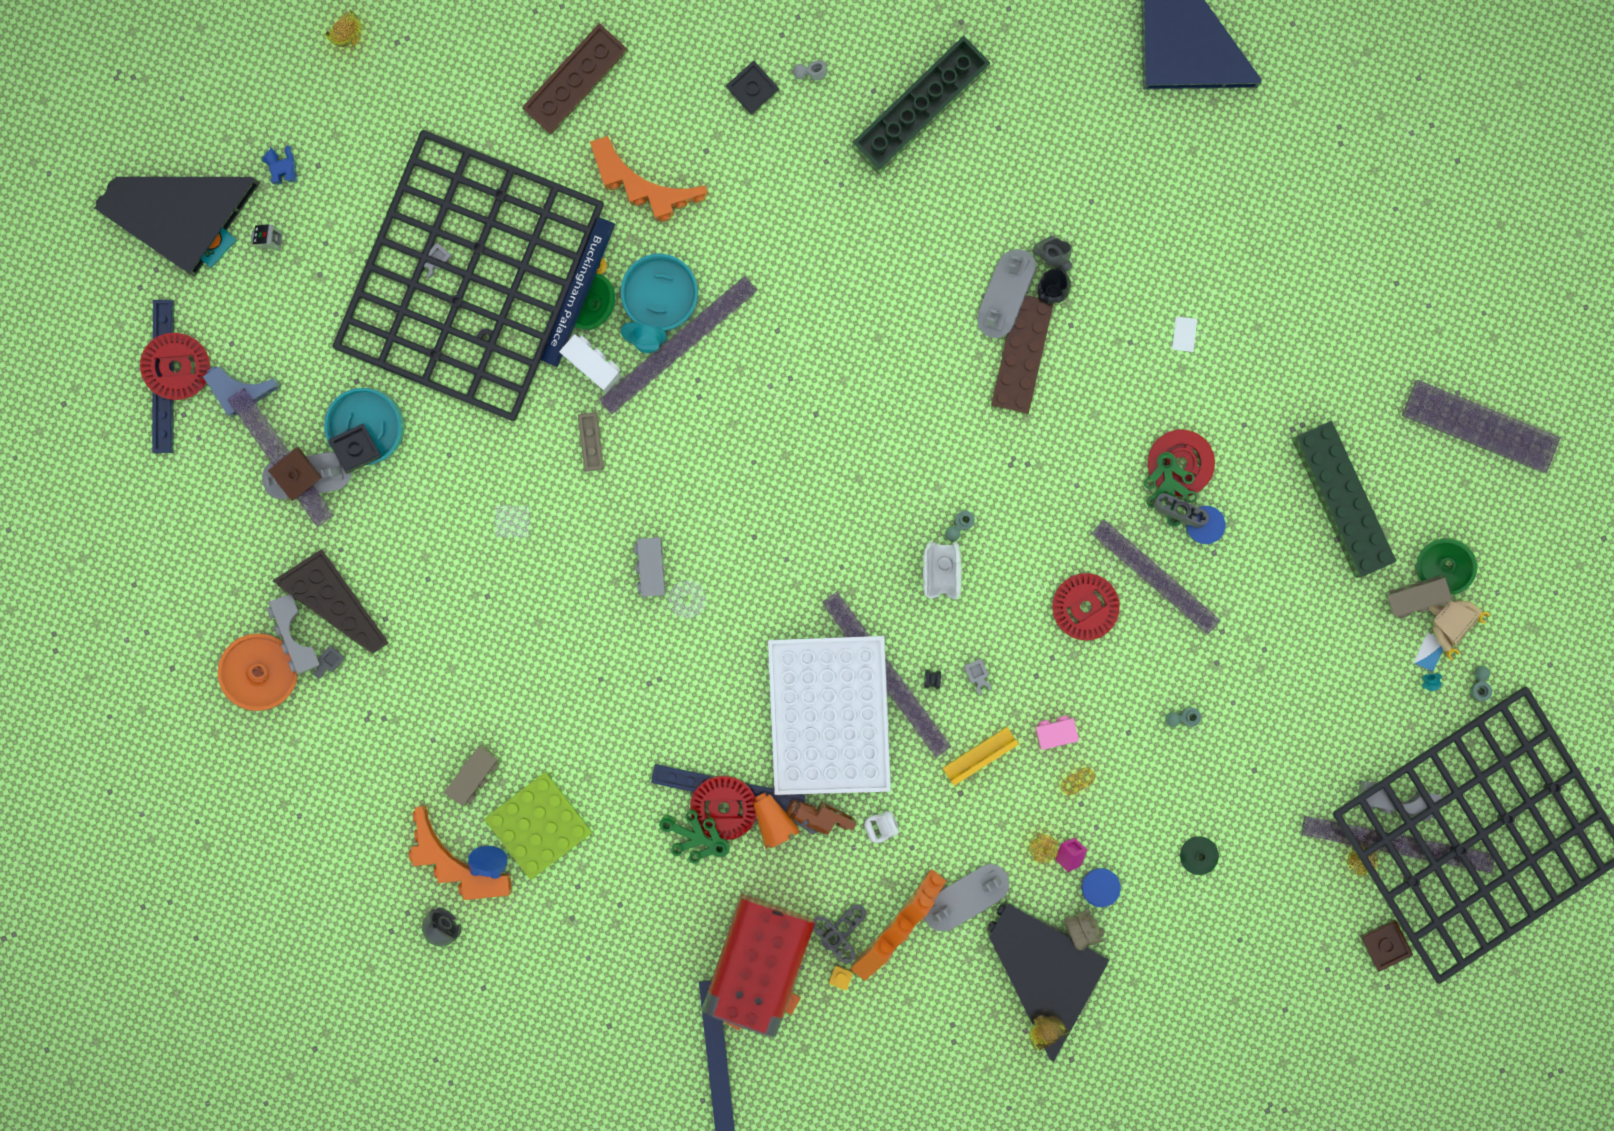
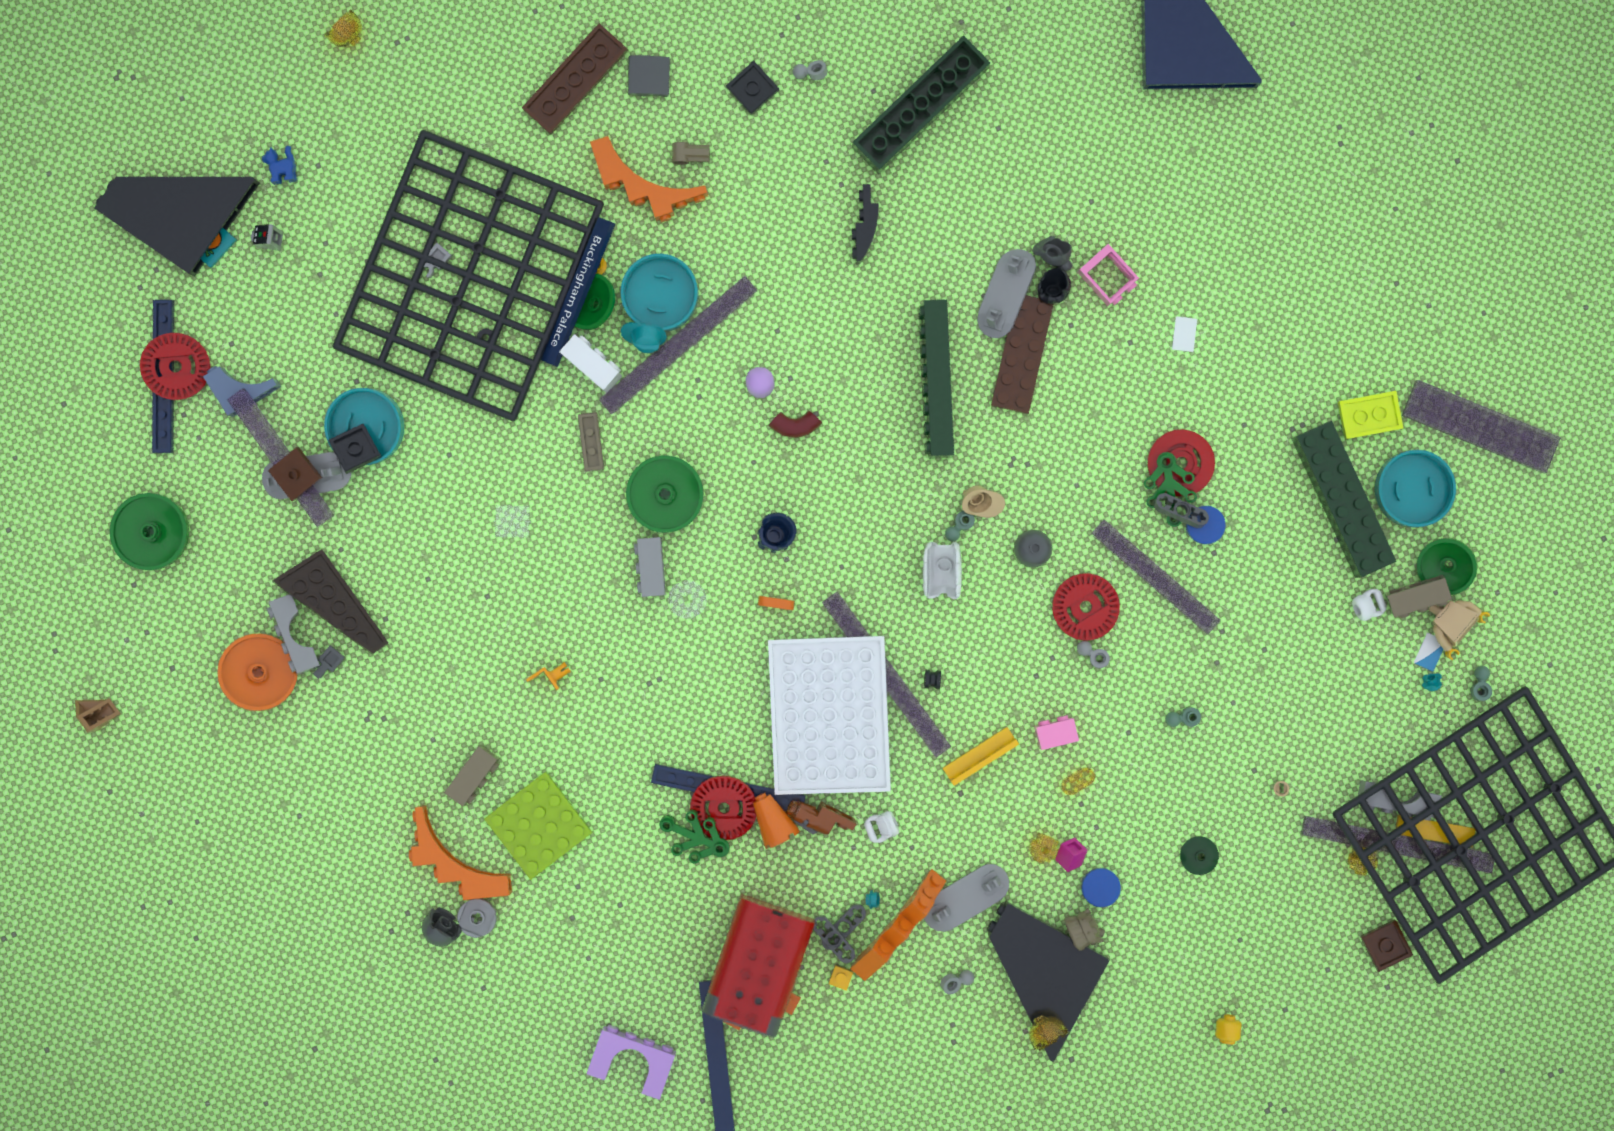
blue tile [468,846,507,879] -> none
light grey plate [964,658,991,695] -> none
none -> medium nougat slope [75,698,121,733]
none -> green dish [109,493,189,570]
none -> light grey plate [457,898,497,938]
none -> light orange bracket [526,662,571,691]
none -> lavender arch [587,1025,676,1100]
none -> green dish [626,455,704,533]
none -> dark grey slope [628,55,670,97]
none -> dark tan piece [672,142,710,165]
none -> lavender hair [745,367,775,398]
none -> dark blue hair [757,512,797,553]
none -> orange beam [757,596,795,610]
none -> dark red cylinder [768,410,822,438]
none -> black slope [852,184,879,265]
none -> teal plate [866,890,880,909]
none -> dark green brick [918,299,954,459]
none -> light grey plate [940,970,975,995]
none -> tan piece [962,485,1005,518]
none -> dark grey cylinder [1013,529,1052,568]
none -> bright pink window [1077,244,1139,306]
none -> light grey plate [1077,641,1110,669]
none -> yellow head [1215,1014,1242,1044]
none -> tan hinge [1274,781,1289,797]
none -> neon yellow plate [1338,391,1403,440]
none -> white piece [1352,589,1387,621]
none -> teal brick [1374,450,1456,528]
none -> yellow tile [1395,815,1475,847]

